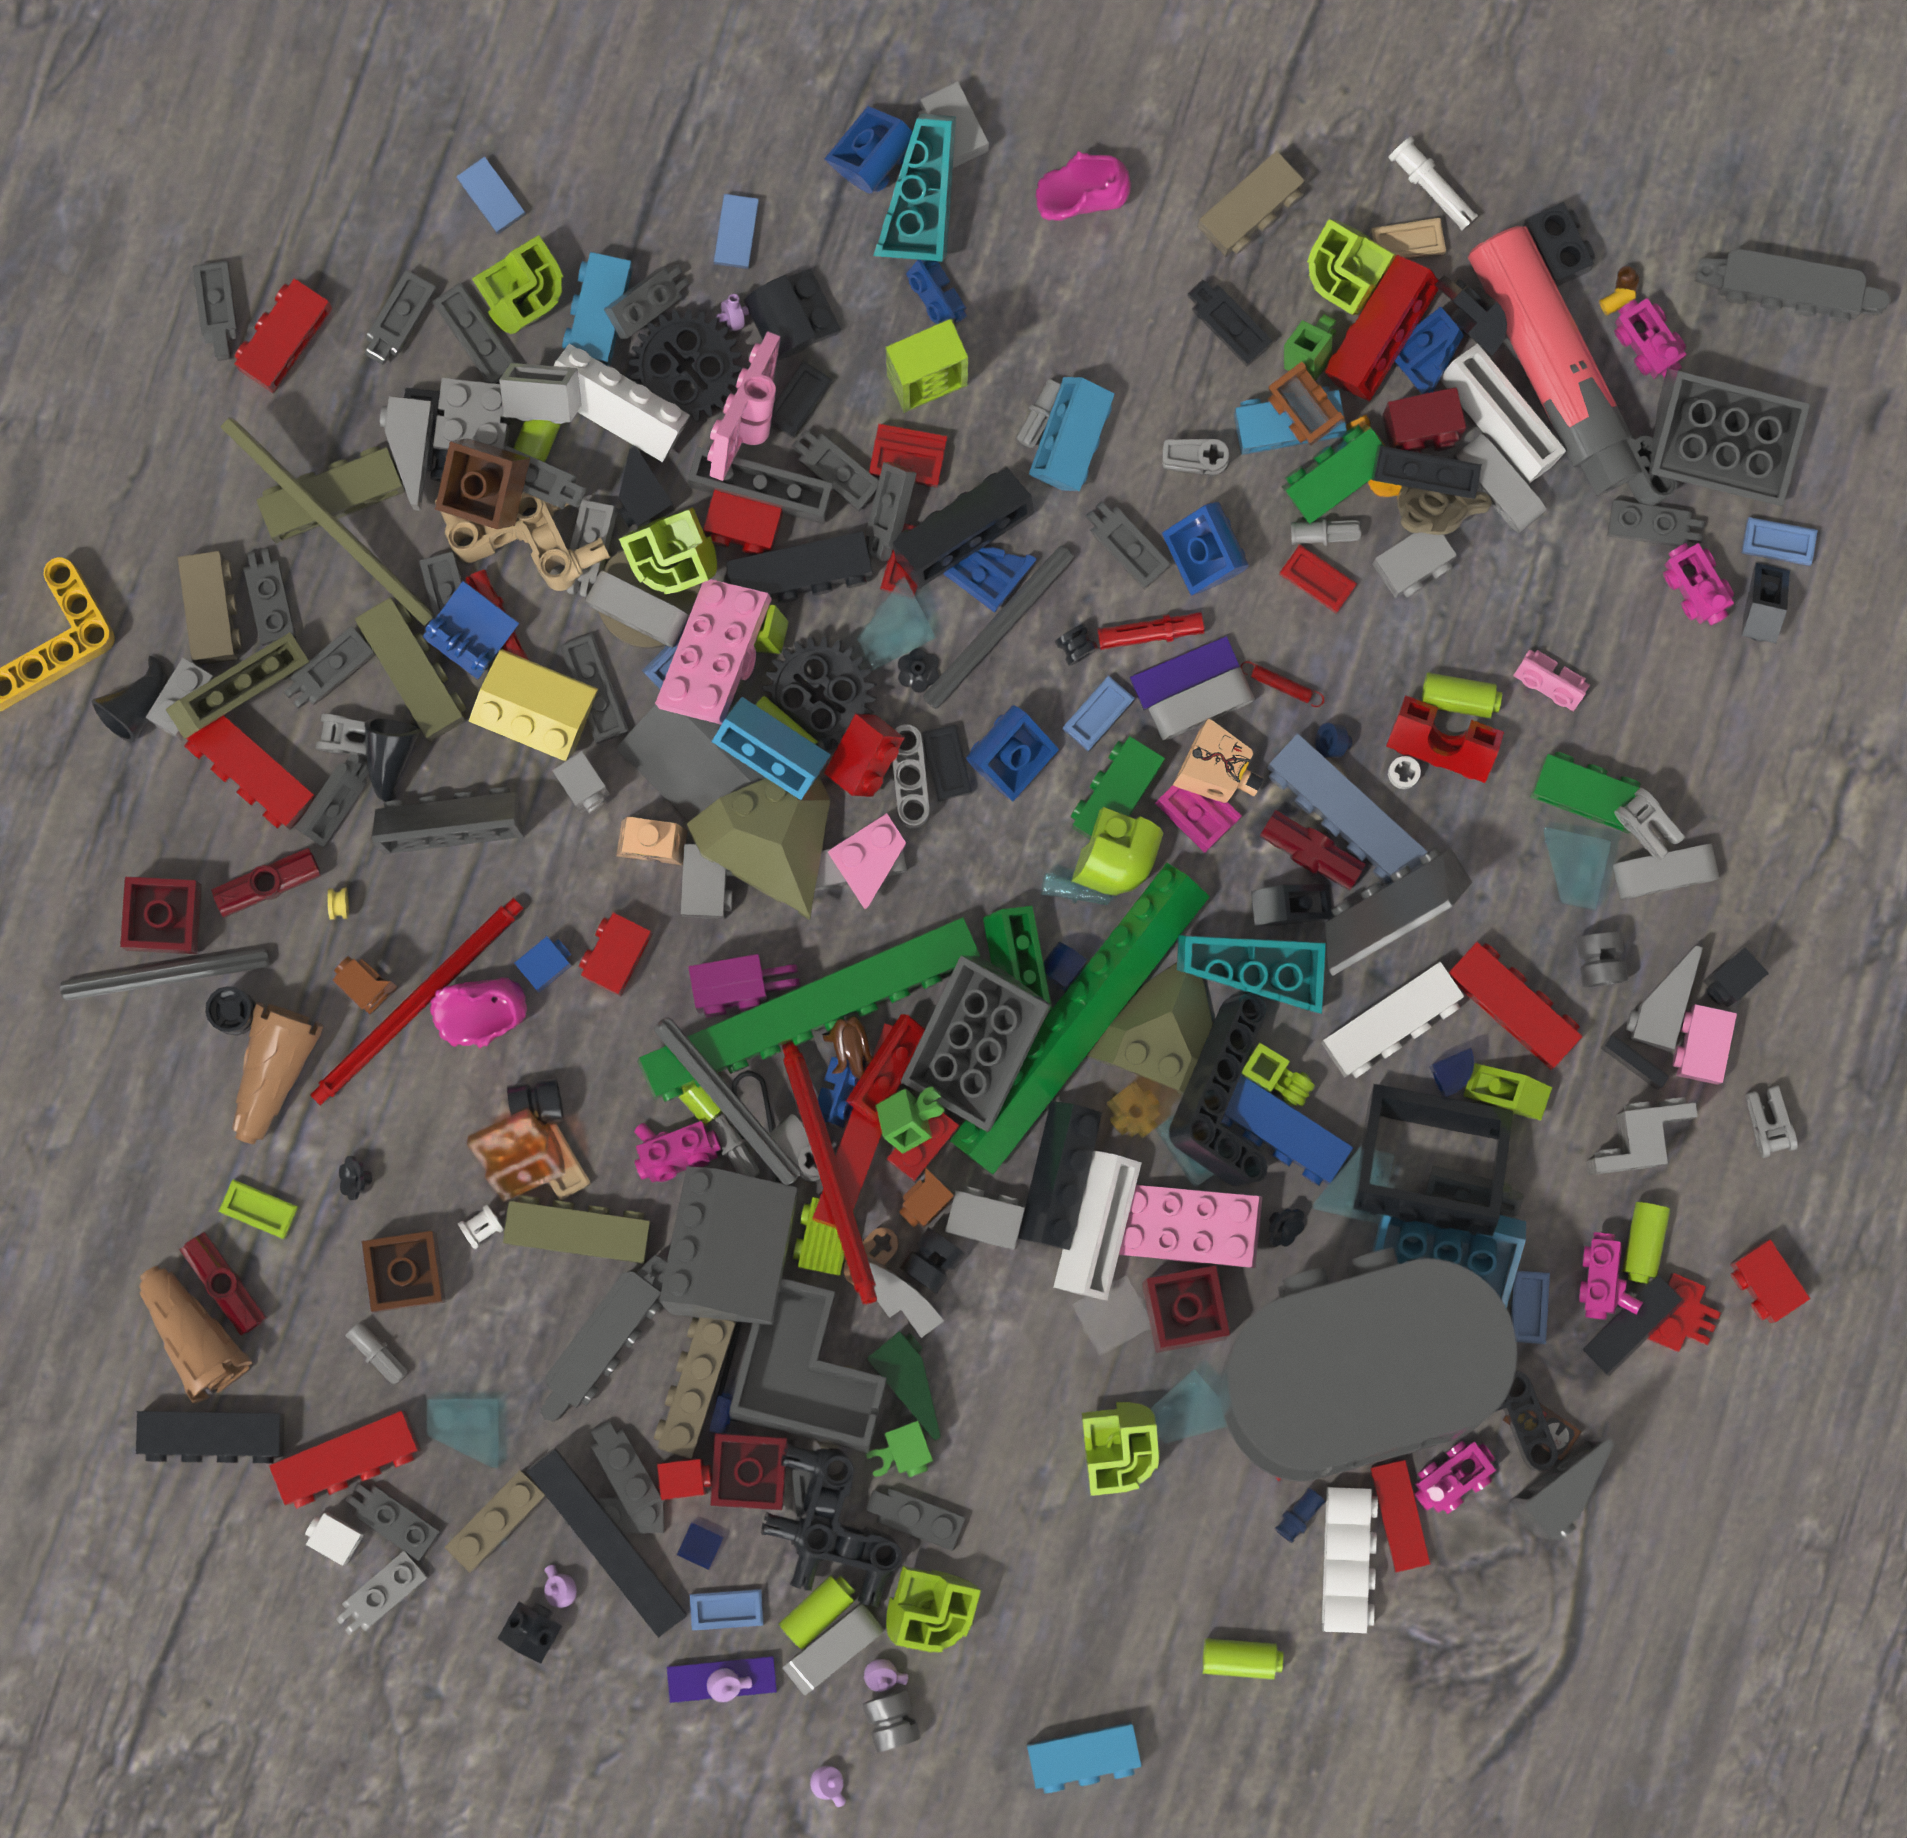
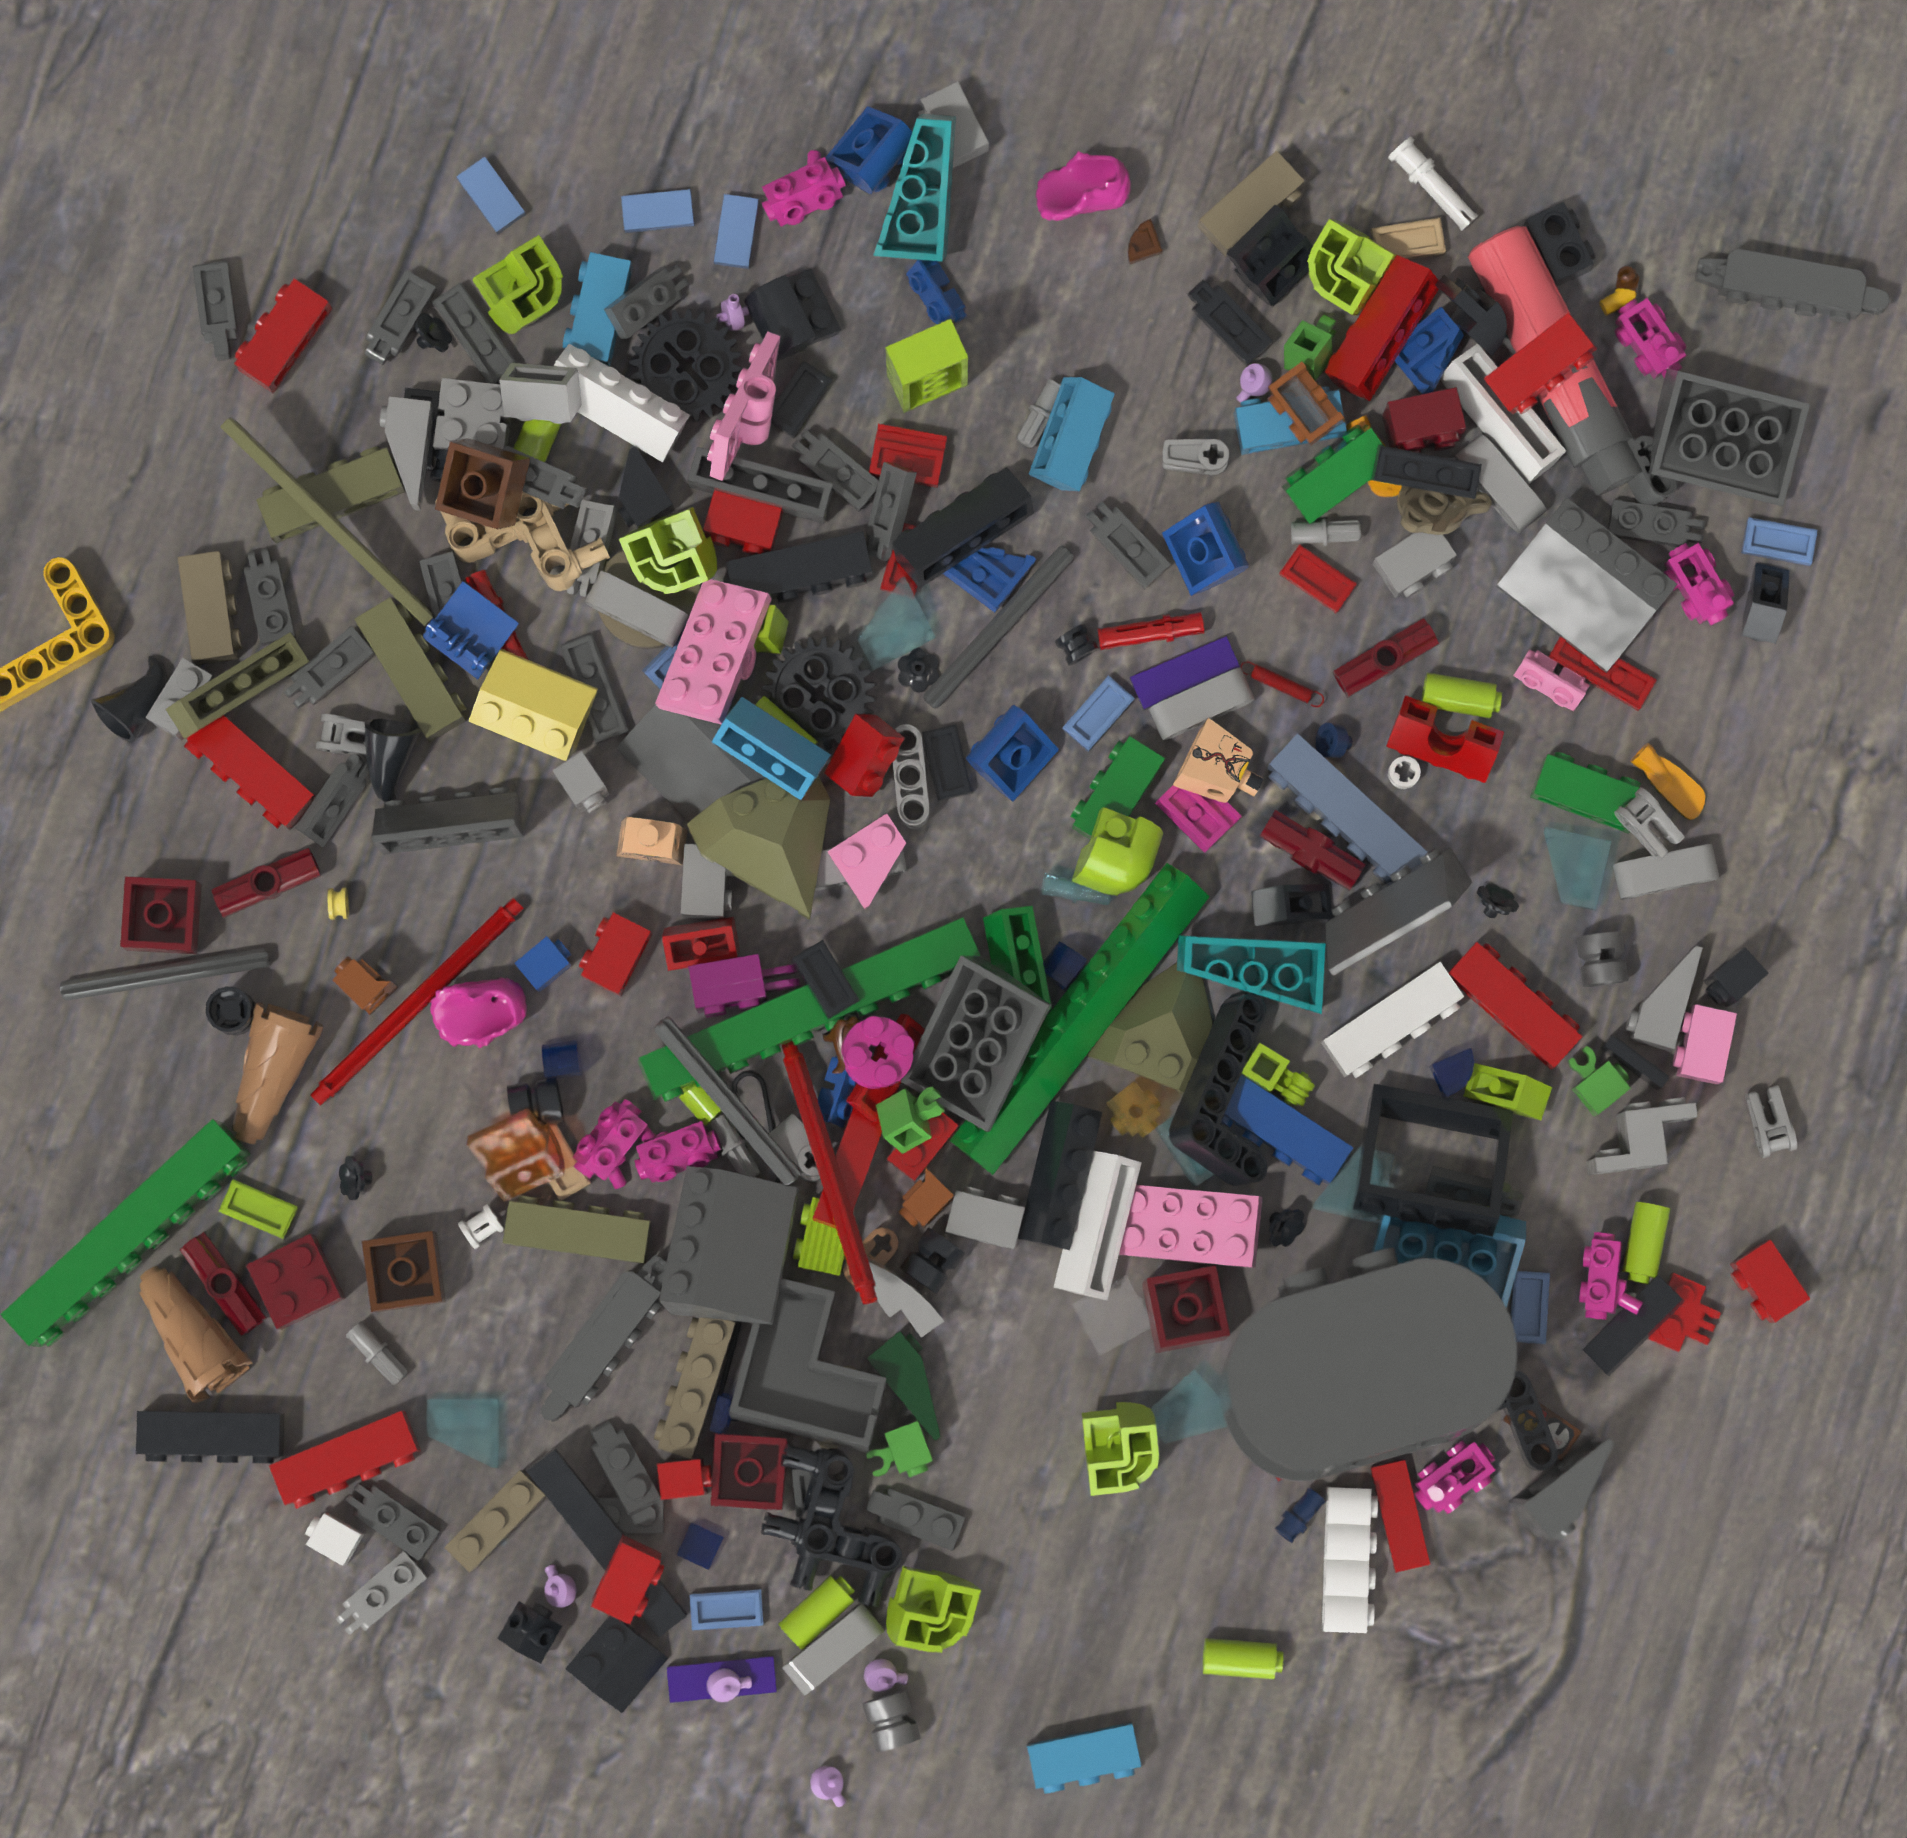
none -> green brick [0,1119,251,1347]
none -> dark red brick [246,1234,346,1330]
none -> black plant [415,313,452,352]
none -> clear blue brick [542,1040,583,1079]
none -> black slope [565,1616,668,1713]
none -> dark pink brick [572,1099,648,1189]
none -> red brick [591,1535,665,1625]
none -> medium blue tile [621,189,694,233]
none -> red brick [662,917,740,971]
none -> dark pink brick [762,150,846,227]
none -> black tile [791,940,860,1020]
none -> dark pink plate [841,1016,914,1089]
none -> reddish brown tile [1128,219,1163,265]
none -> black brick [1226,205,1313,307]
none -> lavender piece [1236,363,1273,403]
none -> dark red piece [1332,618,1439,698]
none -> black plant [1477,883,1519,918]
none -> red brick [1484,312,1597,414]
none -> slope [1496,497,1677,673]
none -> red tile [1548,637,1657,711]
none -> bright green brick [1568,1046,1631,1117]
none -> light orange piece [1630,743,1706,820]

